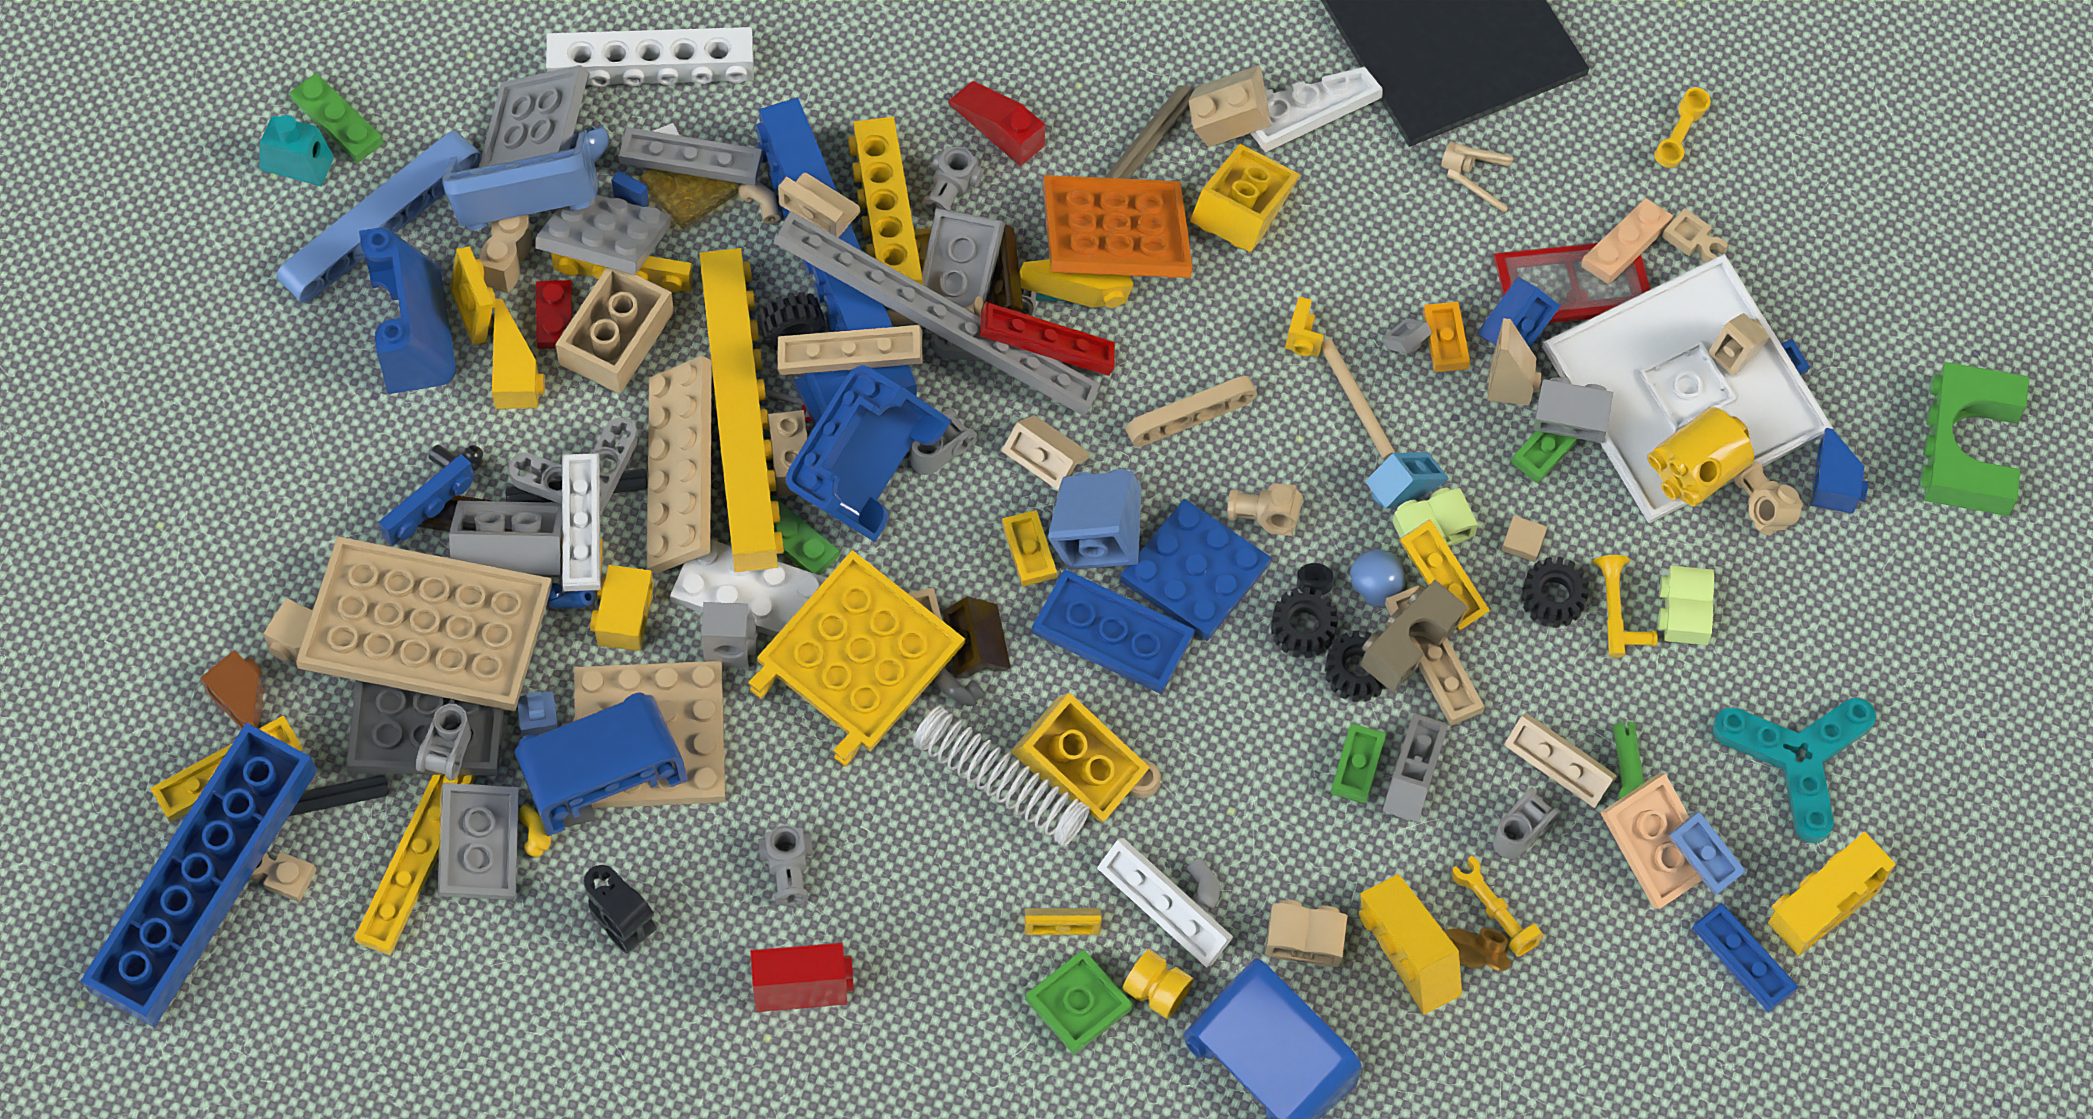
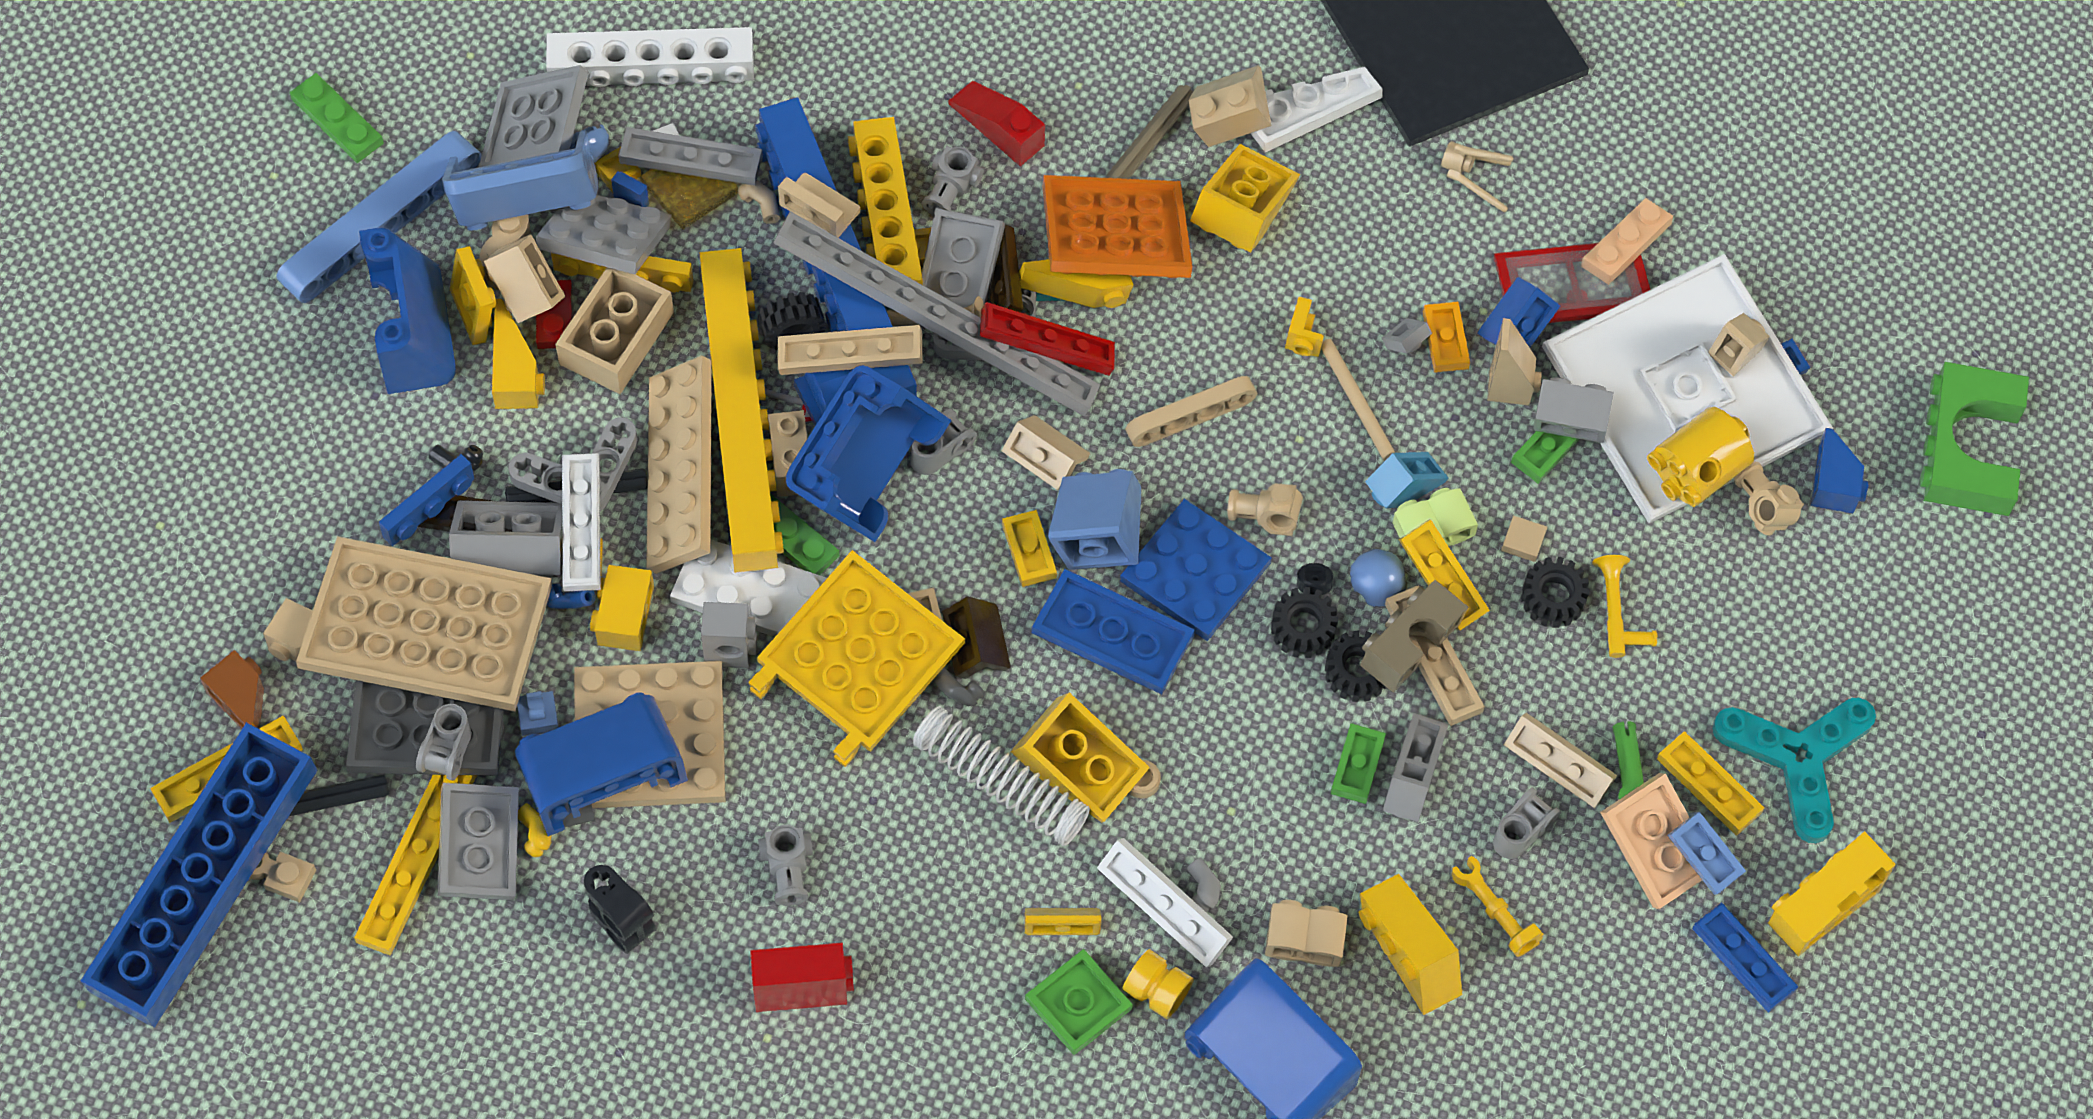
teal torso [259,115,334,187] -> none
pearl gold plate [1443,928,1511,971] -> none
yellow bar [1654,87,1711,168] -> none
yellowish green brick [1658,565,1714,645] -> none
tan plate [1662,208,1728,263] -> none
none -> tan brick [484,234,565,323]
none -> yellow tile [594,146,641,193]
none -> yellow plate [1657,731,1765,836]

